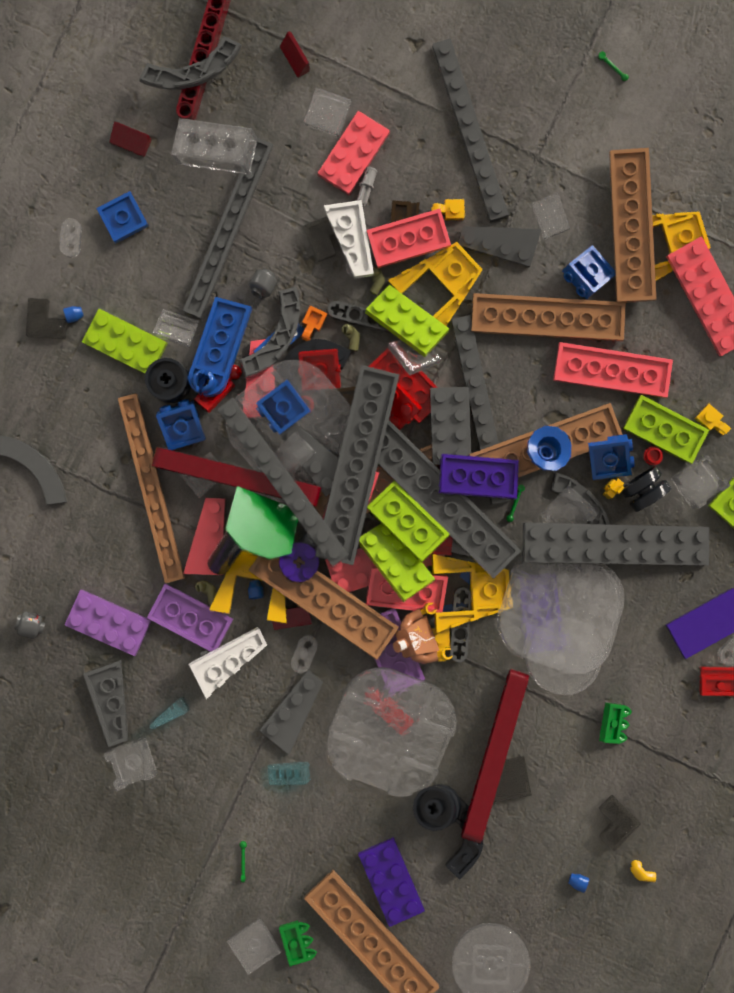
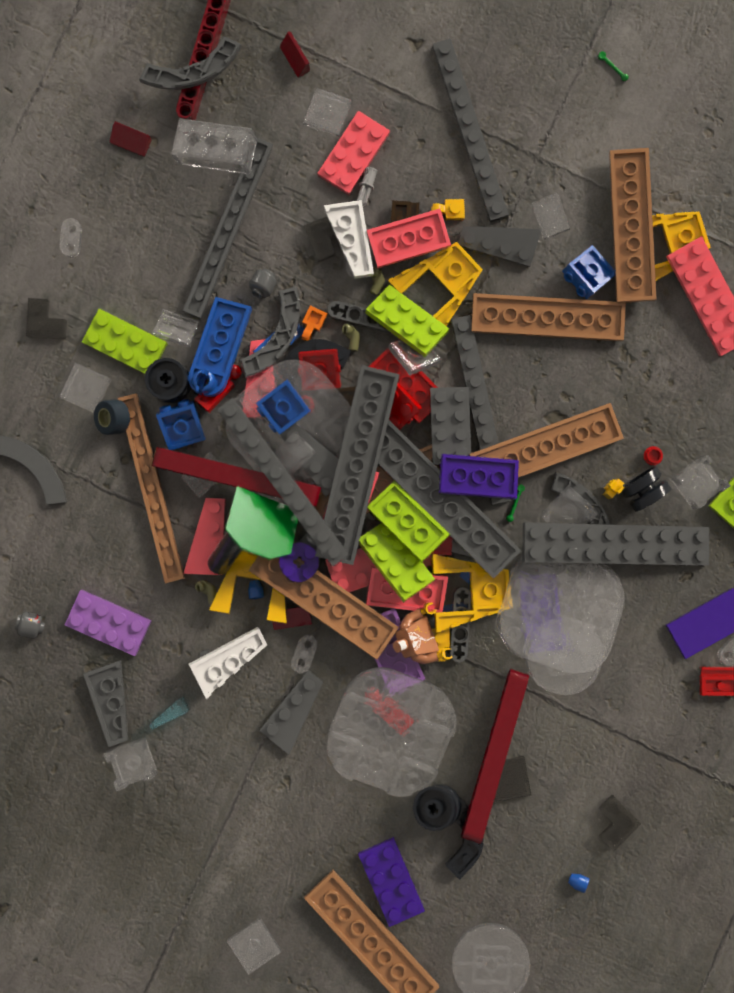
blue hose [63,306,84,323] -> none
blue plate [96,191,149,244] -> none
medium lavender plate [147,583,234,652] -> none
green hinge [239,841,247,882] -> none
clear light blue slope [268,762,310,785] -> none
green plate [279,920,317,967] -> none
blue hat [527,426,572,471] -> none
coral plate [553,342,673,398] -> none
blue plate [588,434,635,480] -> none
green plate [599,702,632,744] -> none
lime plate [623,395,709,464] -> none
yellow arm [630,860,656,882] -> none
yellow plate [695,404,731,436] -> none
none -> clear plate [59,363,111,413]
none -> black wheel [94,400,130,435]

